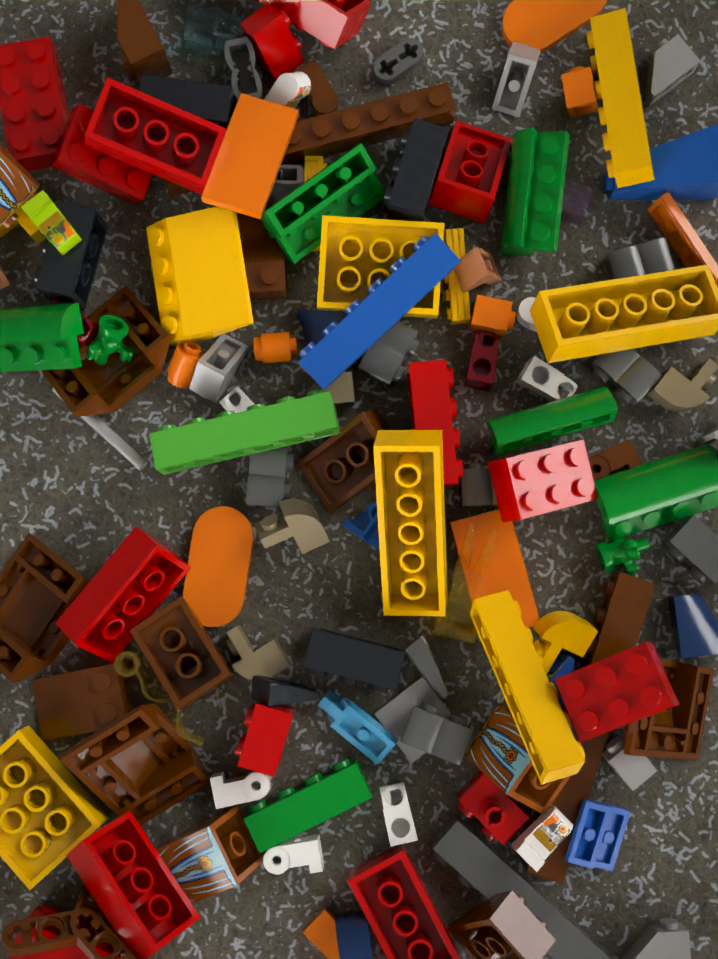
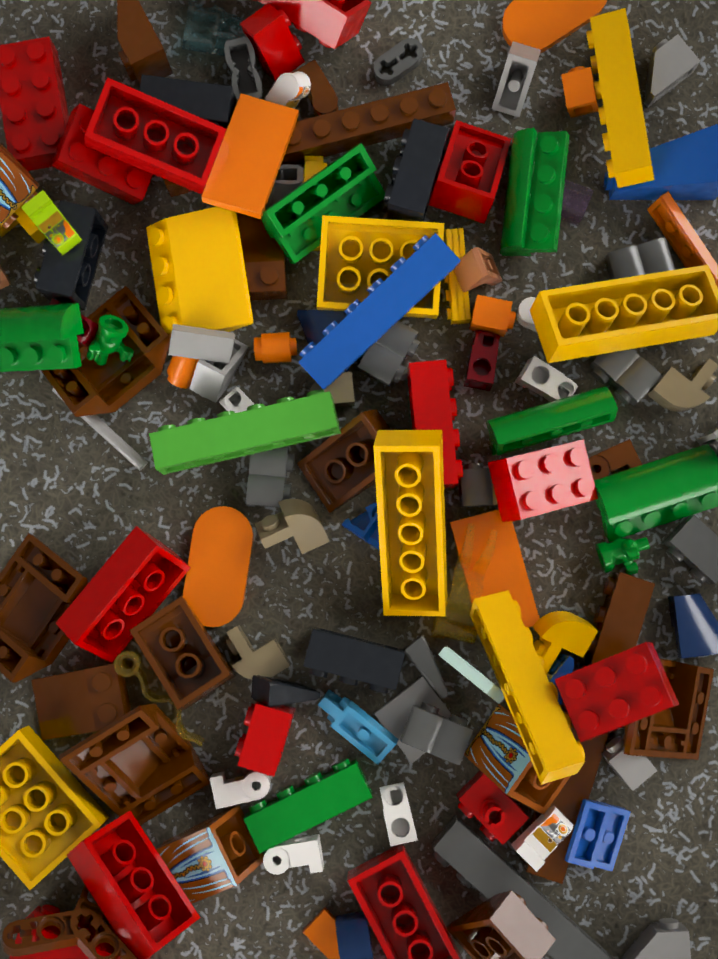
none -> light grey tile [168,324,235,364]
none -> light aqua tile [438,646,504,704]

